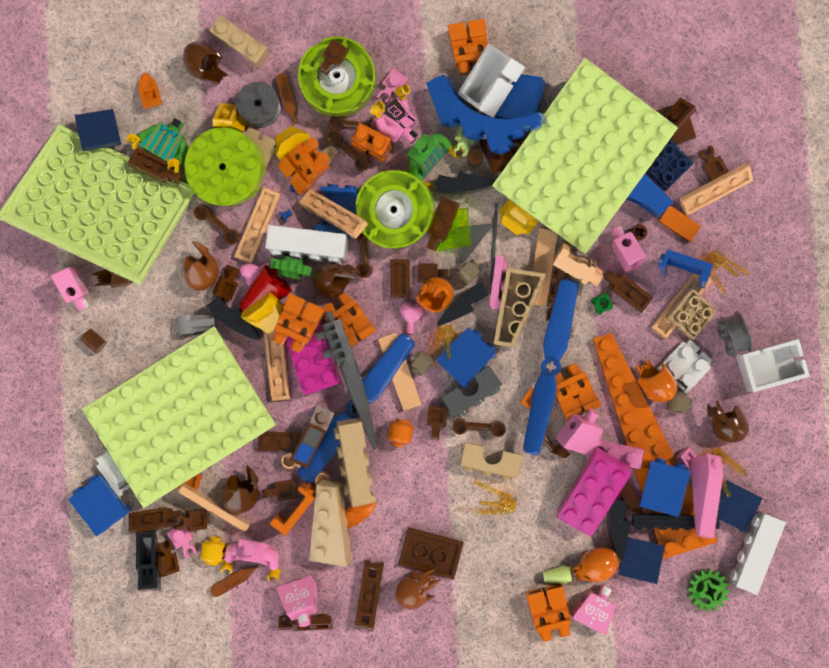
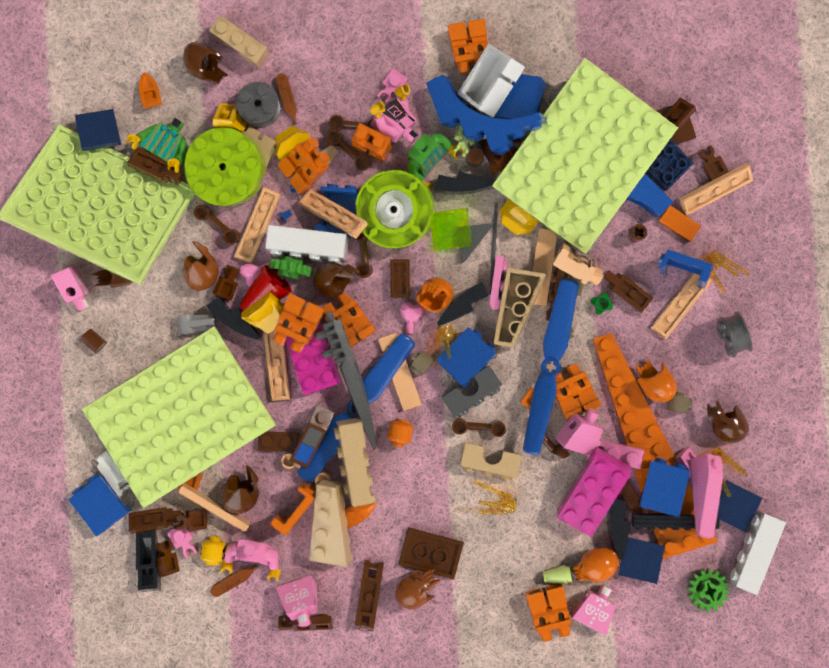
reddish brown plate [262,479,297,501] -> none
lime piece [298,36,376,118] -> none
reddish brown plate [320,39,349,76] -> none
reddish brown plate [418,263,451,283] -> none
reddish brown hinge [426,196,460,251] -> none
reddish brown plate [427,406,448,440] -> none
dark tan plate [456,259,480,286] -> none
bright pink torso [610,226,646,274] -> none
white plate [656,339,712,395] -> none
tan tile [665,287,717,340] -> none
white piece [736,339,810,392] -> none

